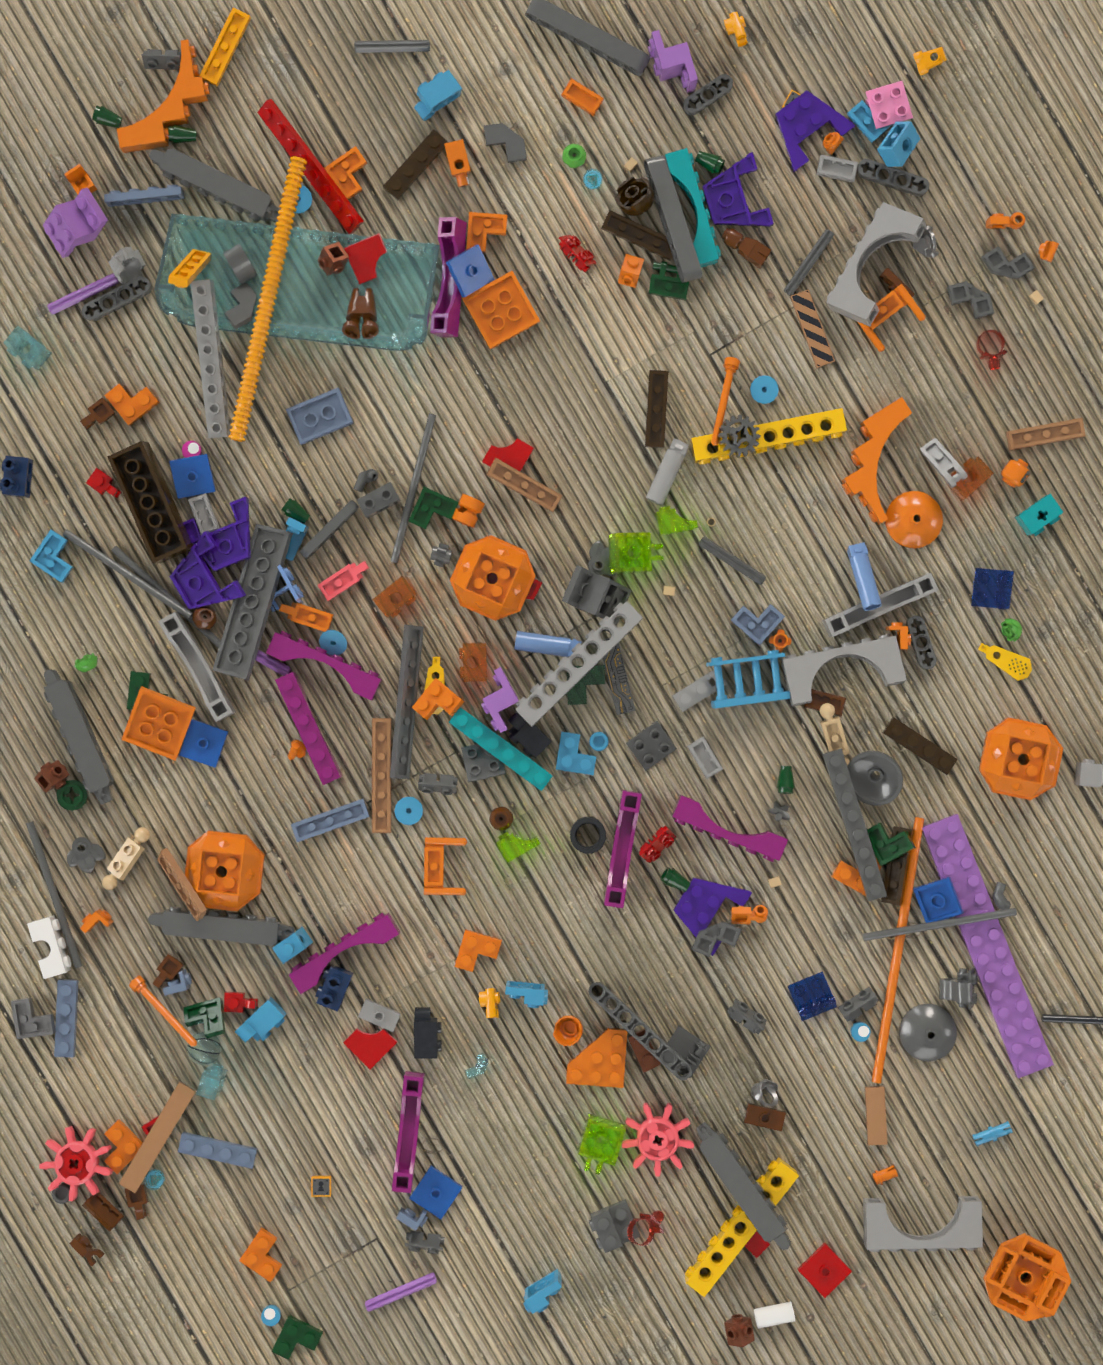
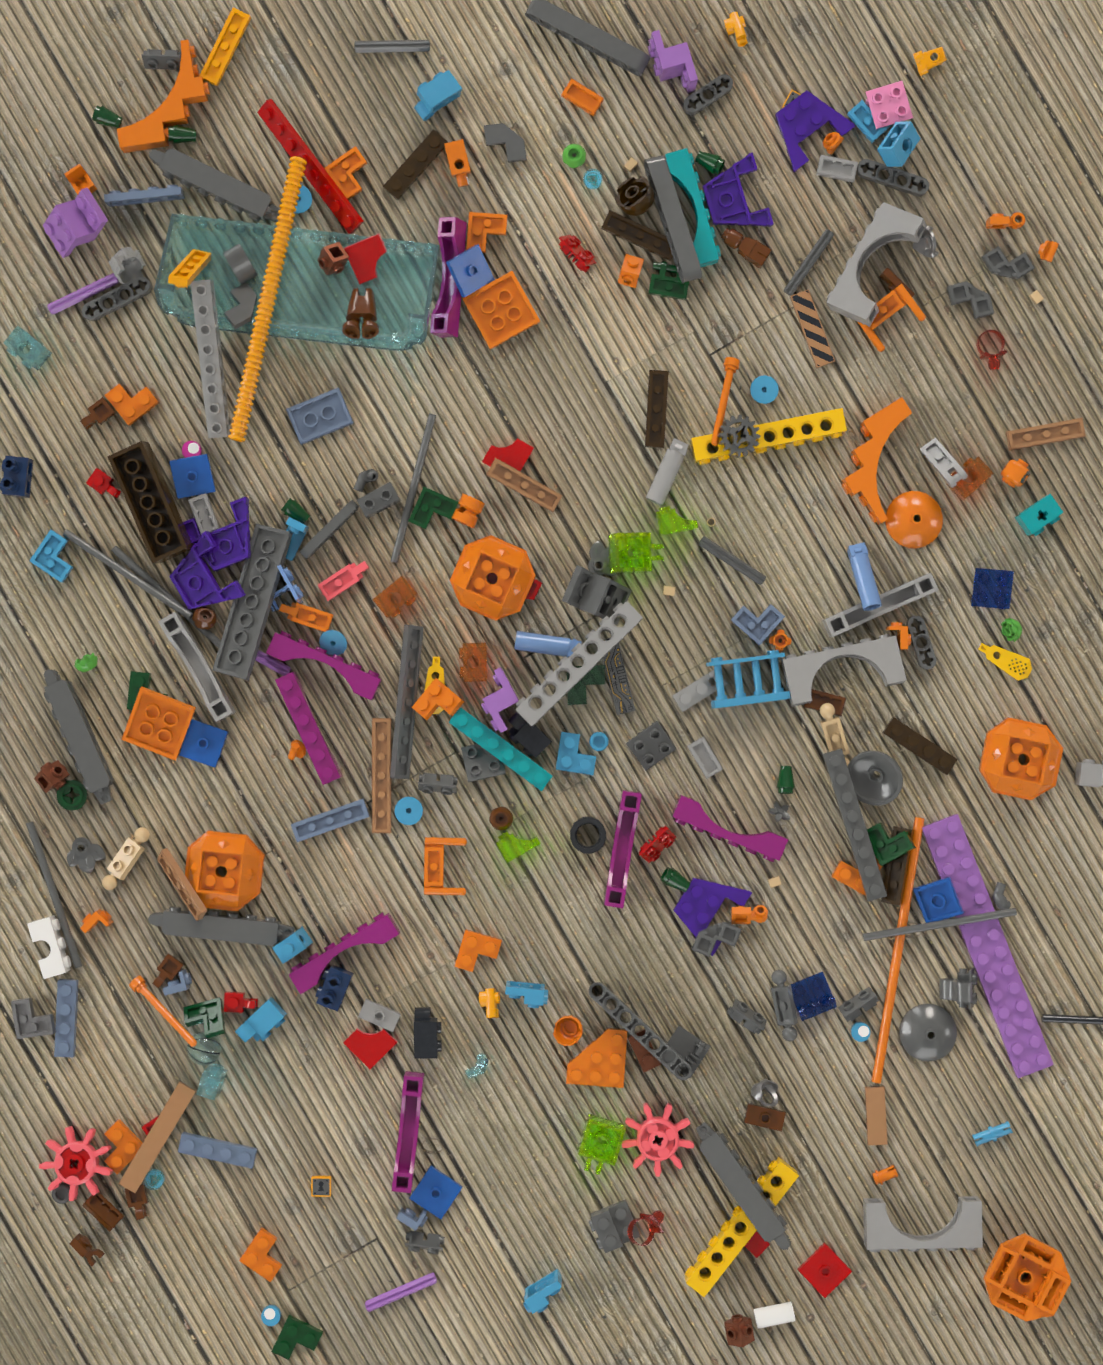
dark grey gear [430,543,453,567] -> none
none -> dark grey plate [771,970,798,1042]

